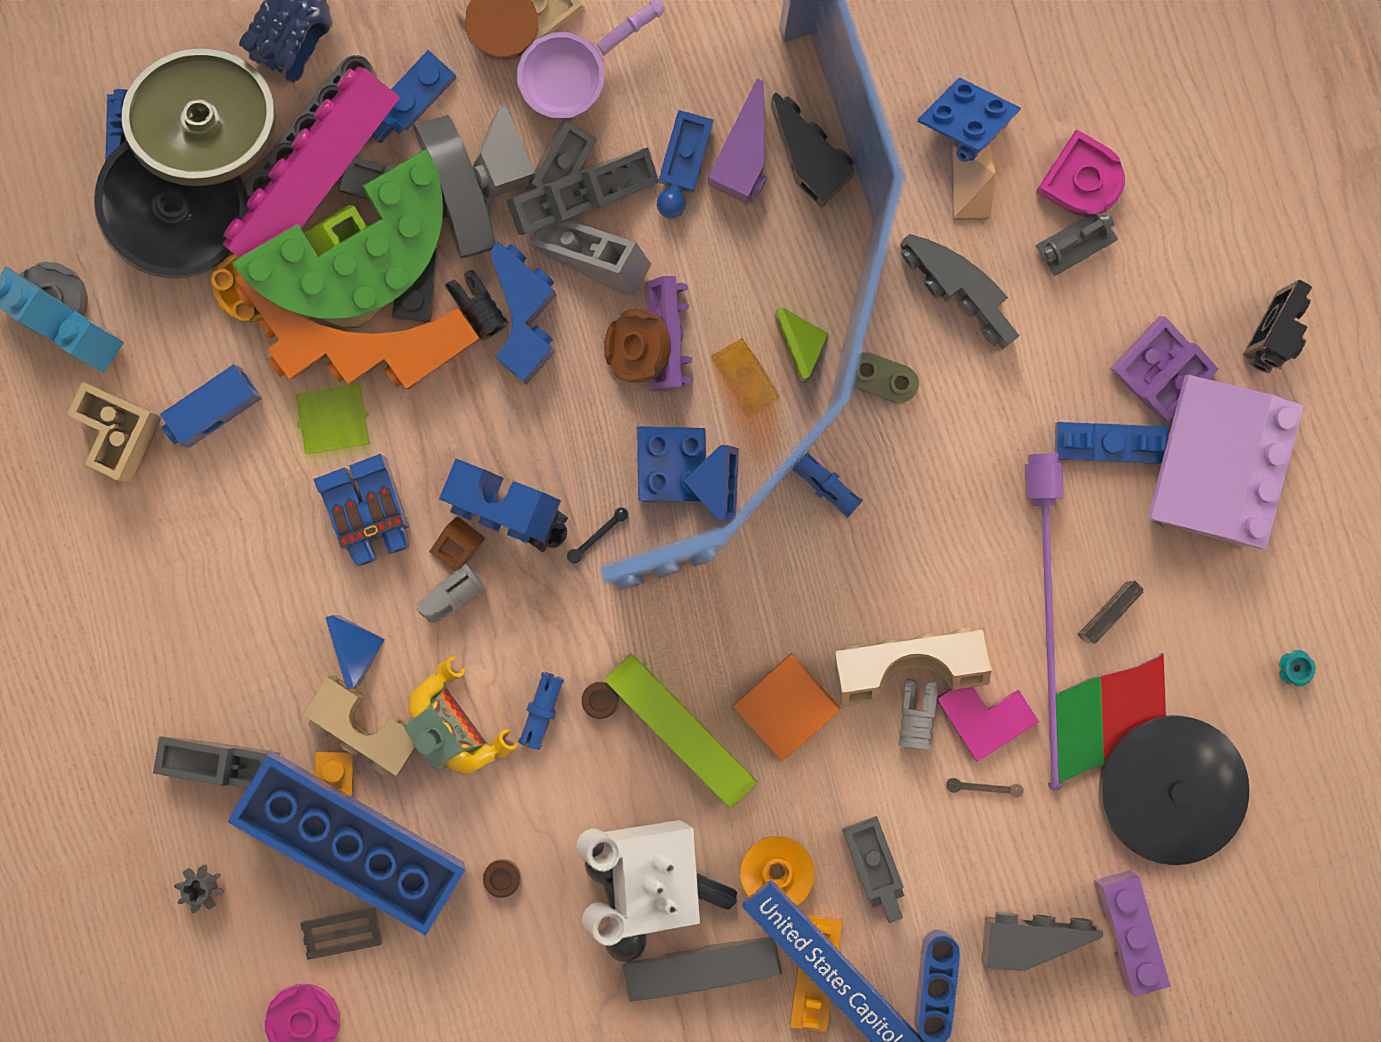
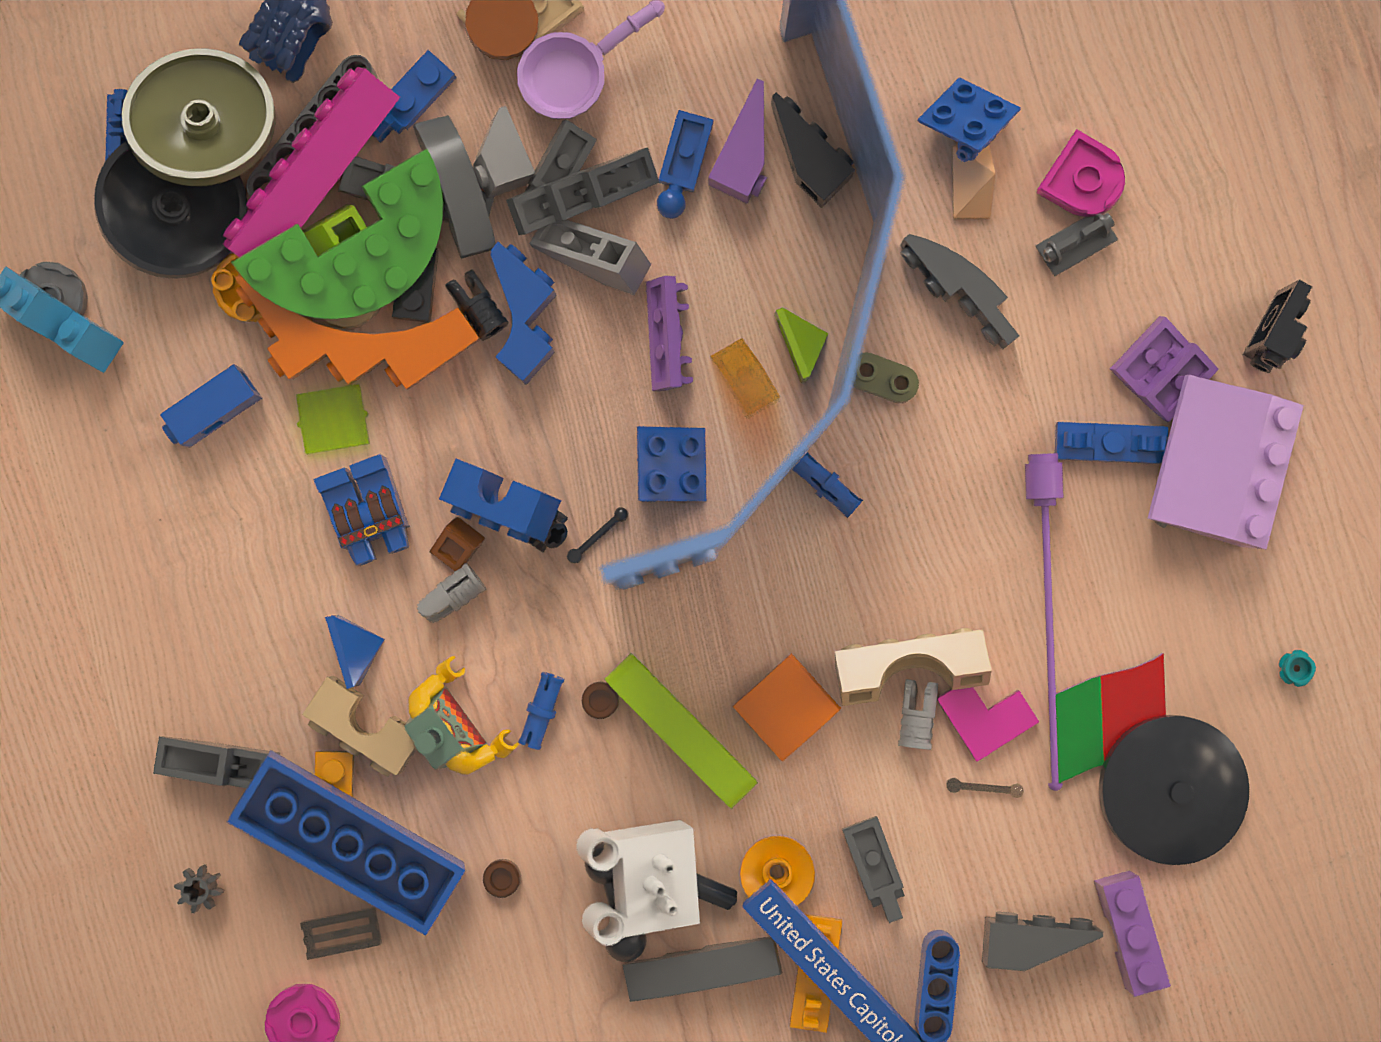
tan brick [66,382,162,483] -> none
dark orange tile [604,309,671,383] -> none
blue slope [684,445,739,521] -> none
clear smoke tile [1077,580,1144,644] -> none

